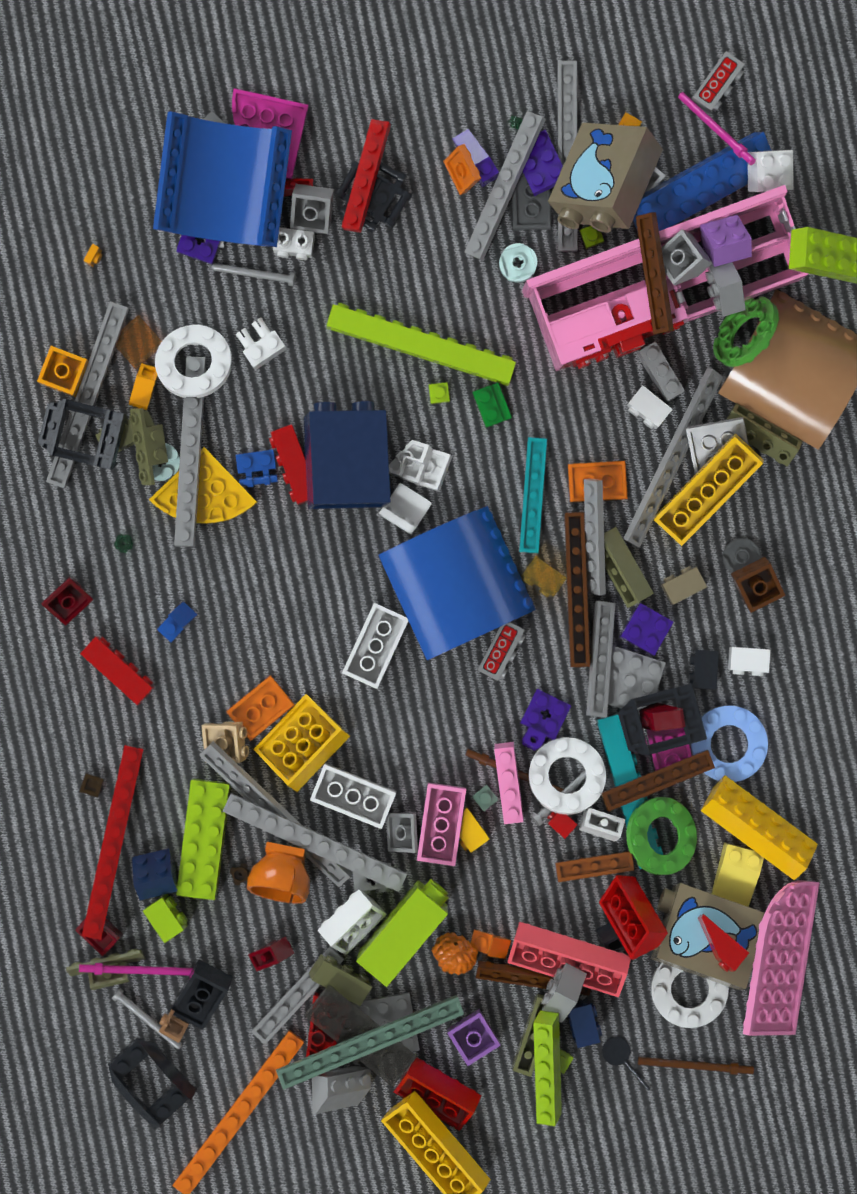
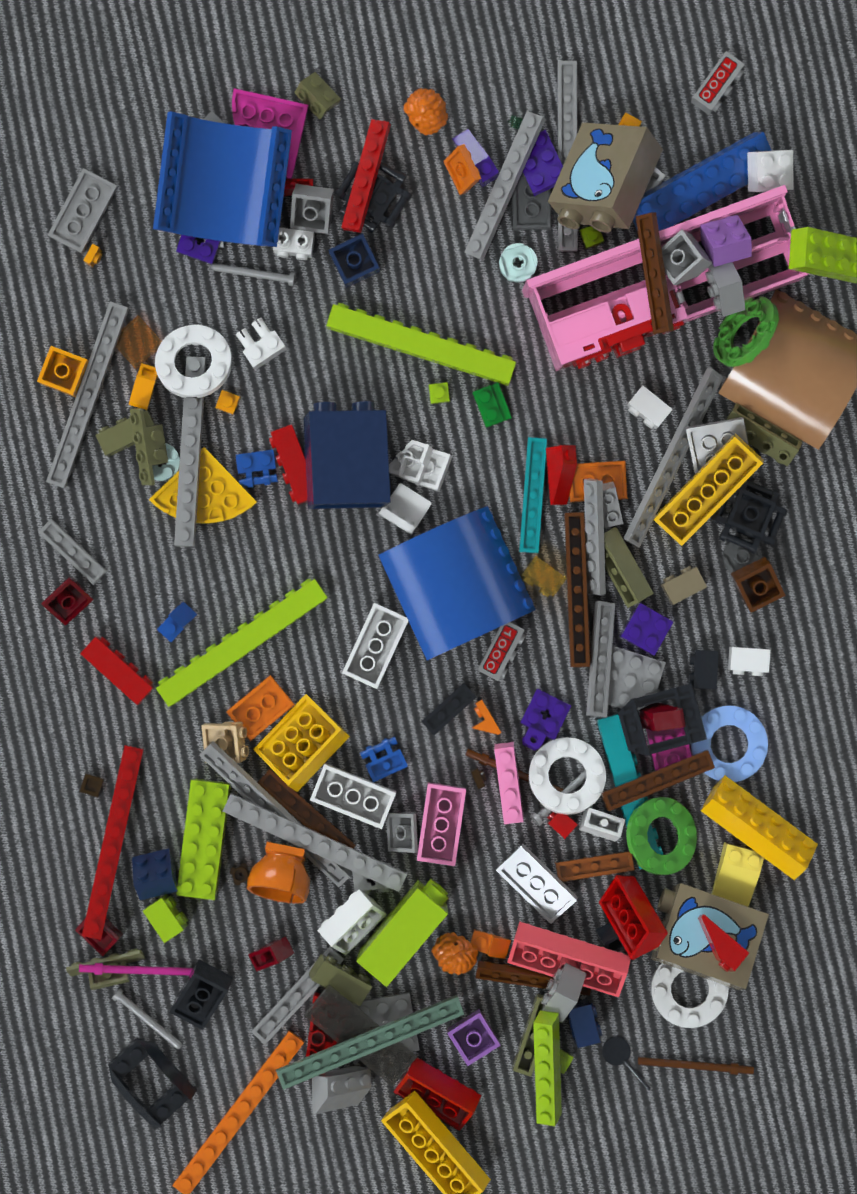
black wedge [38,398,128,470] -> none
clear green plate [114,534,133,553] -> none
medium nougat bracket [159,1009,189,1043] -> none
yellow slope [459,807,490,853] -> none
sand green plate [472,784,499,811] -> none
light grey brick [637,341,685,403] -> none
dark pink bar [678,92,756,165] -> none
bright pink plate [743,880,819,1036] -> none
none -> light grey tile [38,519,107,585]
none -> light grey plate [48,168,118,254]
none -> lime brick [156,578,328,707]
none -> light orange plate [215,390,240,415]
none -> reddish brown plate [258,769,356,848]
none -> olive bracket [295,72,341,119]
none -> dark blue brick [328,233,380,288]
none -> blue plate [360,737,408,782]
none -> orange hair [403,88,448,135]
none -> black plate [421,683,476,735]
none -> dark brown plate [470,768,487,789]
none -> orange slope [472,699,501,735]
none -> plate [496,844,578,924]
none -> red slope [546,445,577,505]
none -> light grey brick [603,481,623,528]
none -> black brick [710,479,788,554]

